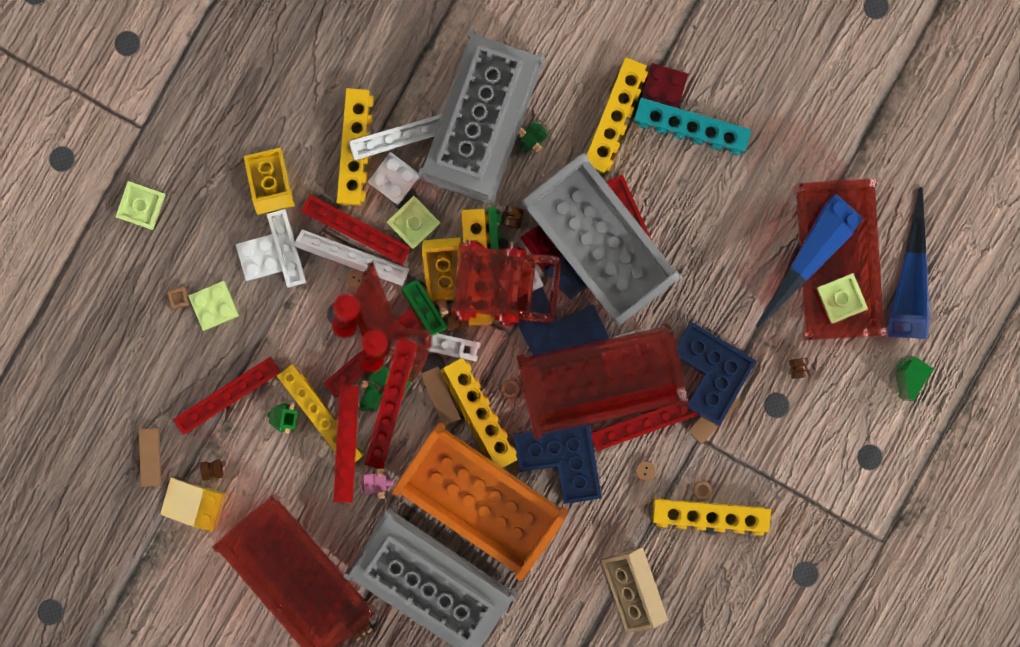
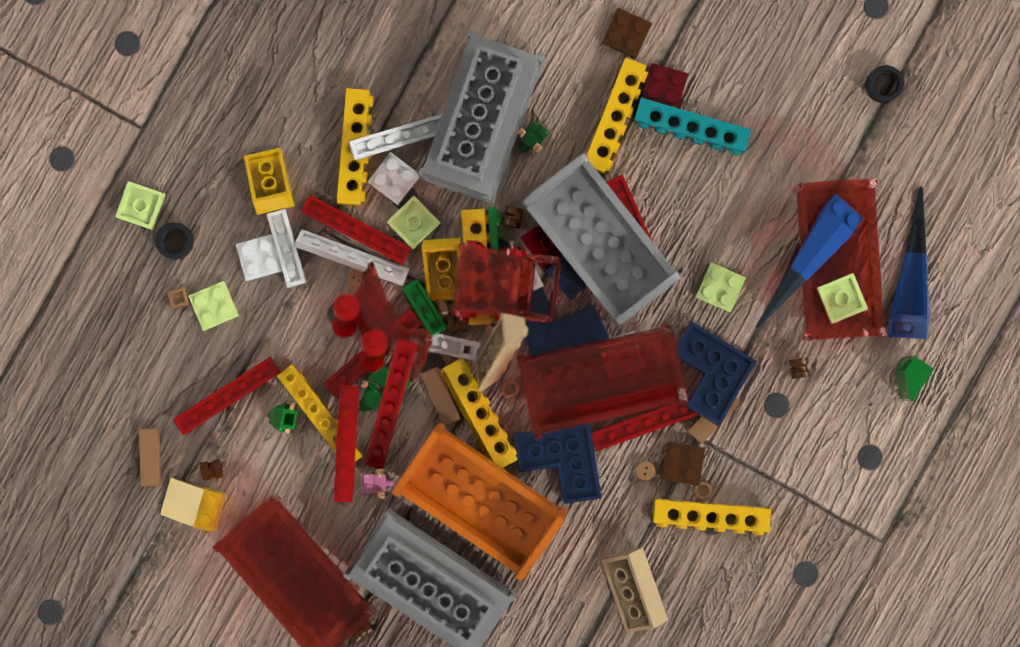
none -> black tyre [155,222,194,260]
none -> tan slope [476,313,528,391]
none -> reddish brown plate [602,8,652,59]
none -> reddish brown plate [661,442,705,486]
none -> yellowish green plate [695,262,746,313]
none -> black tyre [865,65,904,103]

